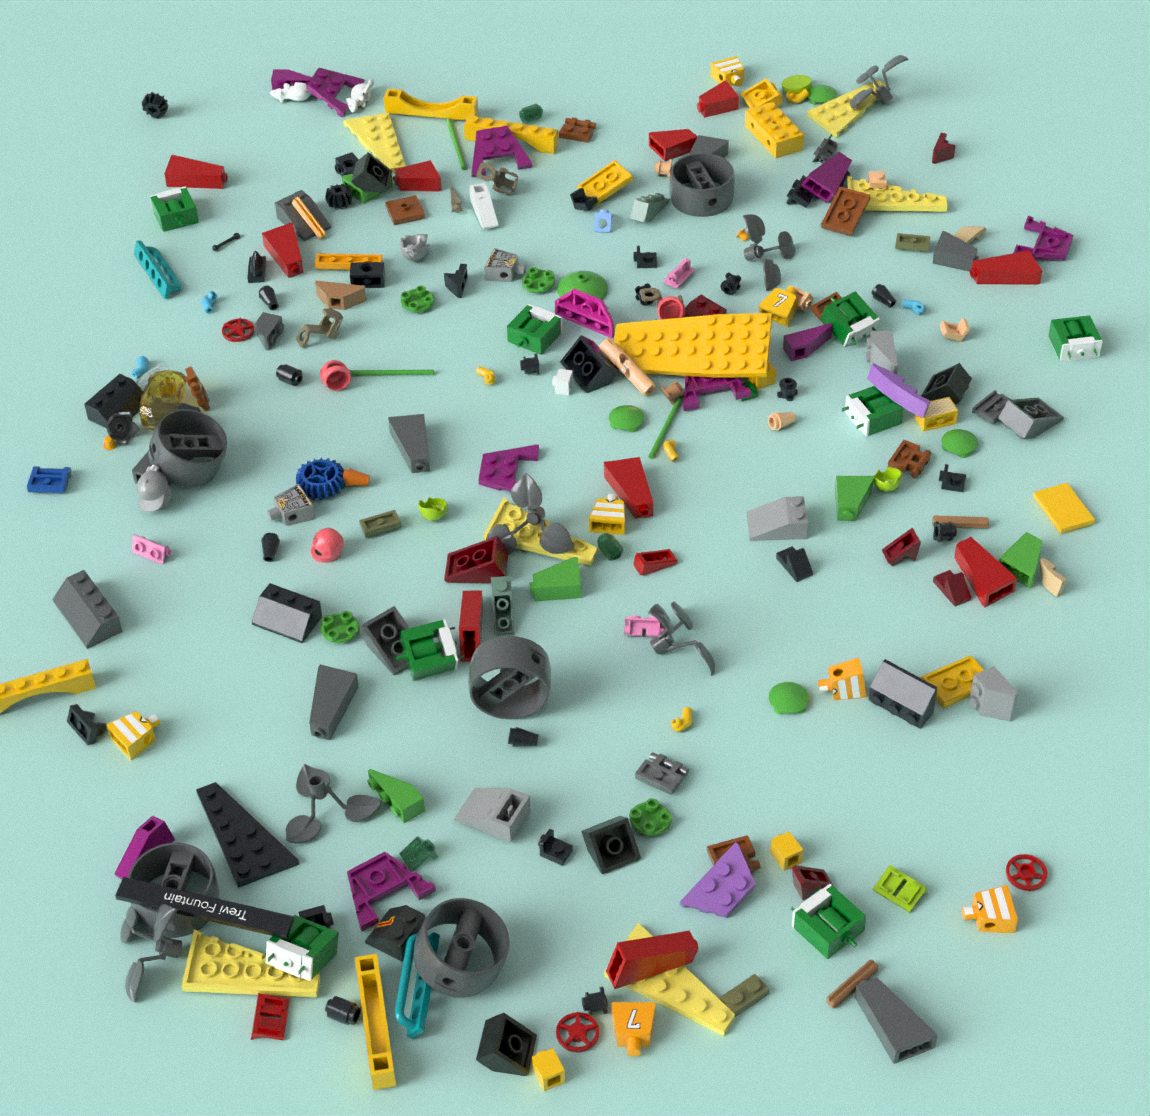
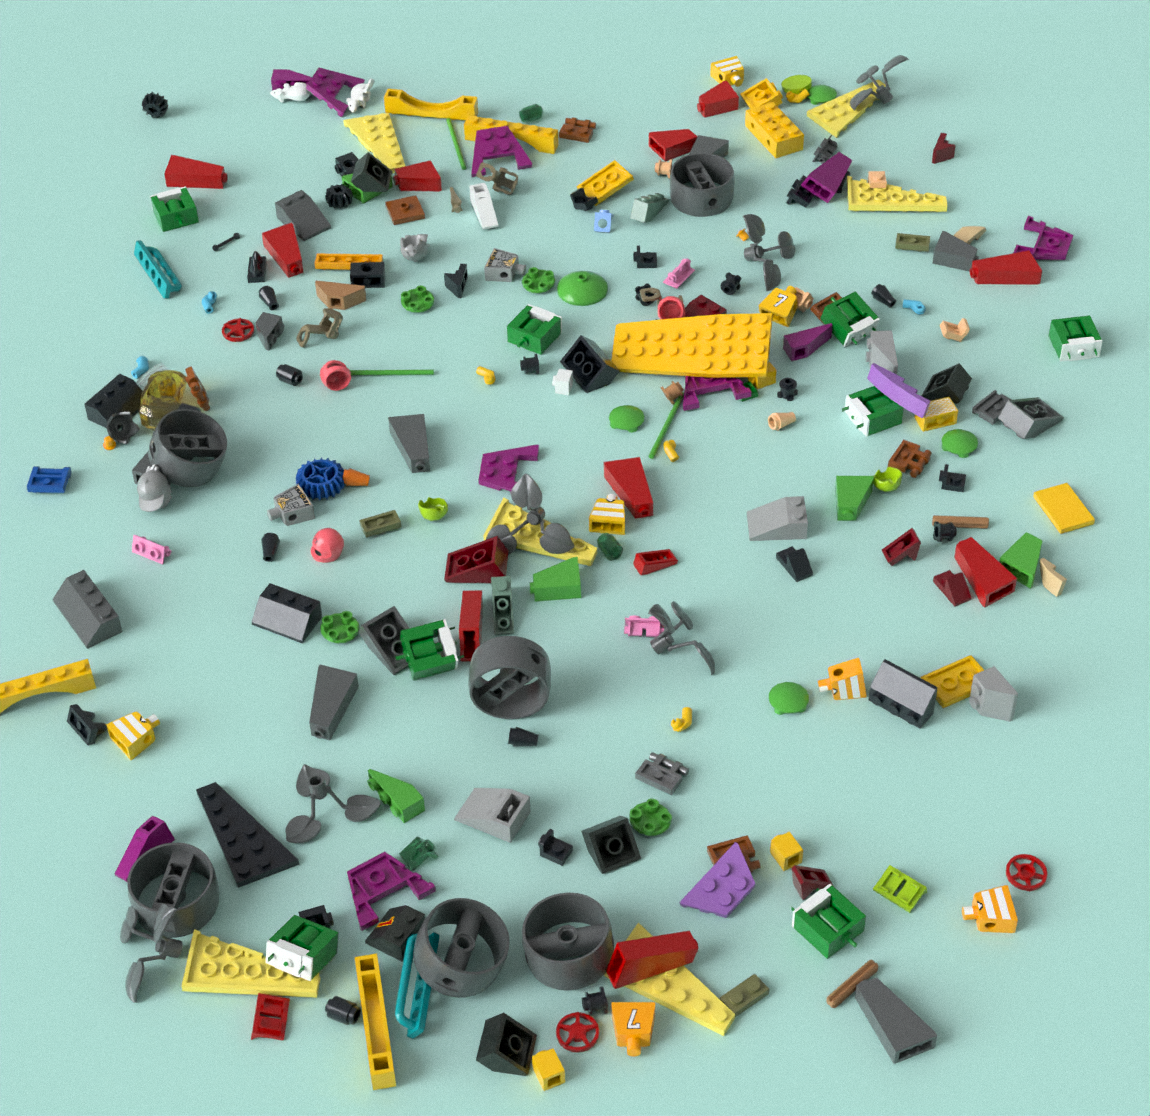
black tile [115,877,294,939] -> none
light orange axle [292,197,326,239] -> none
dark pink wedge [555,289,614,338] -> none
light nougat piece [599,338,656,396] -> none
dark orange plate [821,187,871,236] -> none
none -> dark grey cylinder [522,893,614,990]

